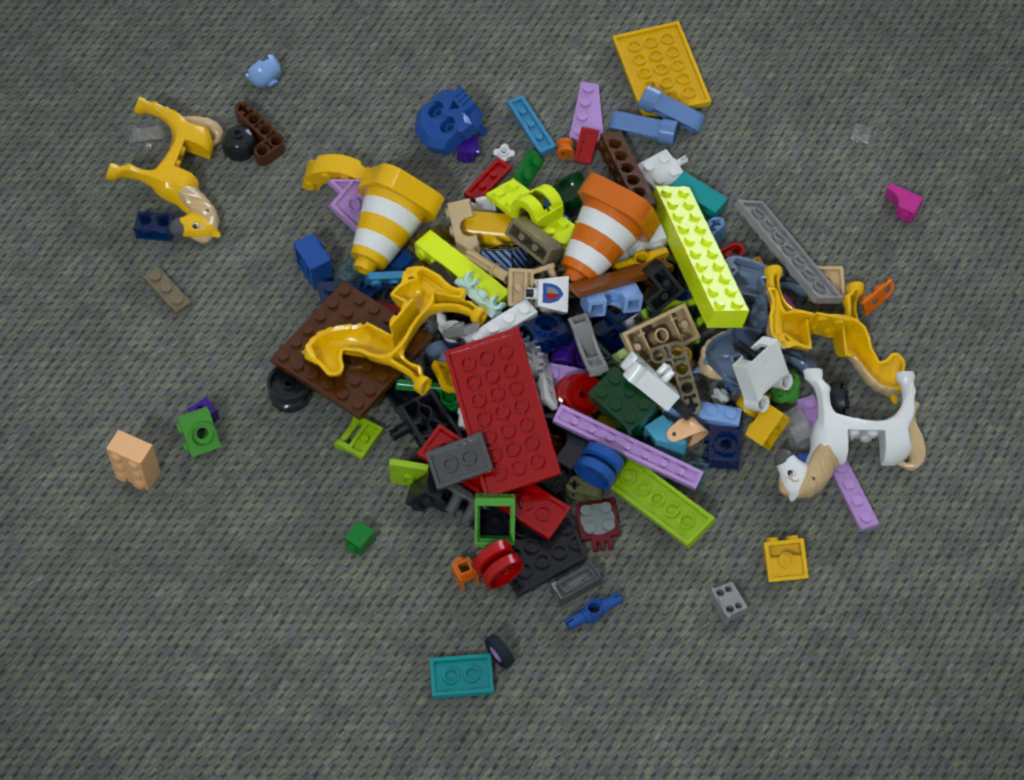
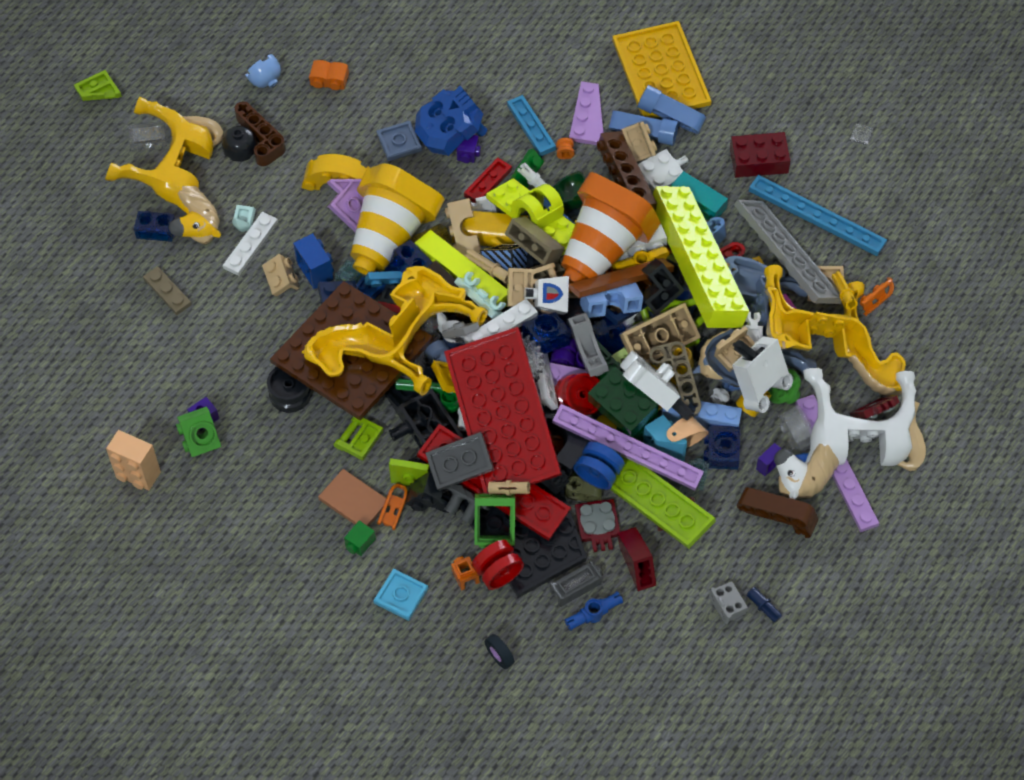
teal plate [429,653,494,699] -> none
white plate [493,144,515,162] -> none
red plate [573,127,599,166] -> none
yellow brick [745,405,791,451] -> none
yellow plate [762,535,809,583] -> none
black cylinder [829,380,849,416] -> none
dark pink arch [885,183,924,223] -> none
none -> lime wing [74,70,122,101]
none -> white plate [223,212,278,276]
none -> light aqua plate [232,205,256,232]
none -> tan bracket [262,254,300,296]
none -> orange brick [309,60,349,90]
none -> nougat tile [318,469,386,527]
none -> medium azure plate [373,569,429,621]
none -> sand blue plate [376,121,422,161]
none -> orange piece [377,483,408,530]
none -> clear blue brick [390,240,433,279]
none -> tan pin [488,480,530,496]
none -> white pin [517,163,547,188]
none -> dark red slope [617,527,657,591]
none -> tan bracket [621,121,657,162]
none -> tan bracket [714,326,755,372]
none -> dark red brick [730,132,791,178]
none -> reddish brown beam [737,487,818,538]
none -> white plate [742,312,763,343]
none -> dark blue axle [746,587,782,622]
none -> dark azure plate [749,175,887,256]
none -> dark purple piece [756,443,781,476]
none -> yellow axle [831,271,858,310]
none -> dark red piece [849,396,900,420]

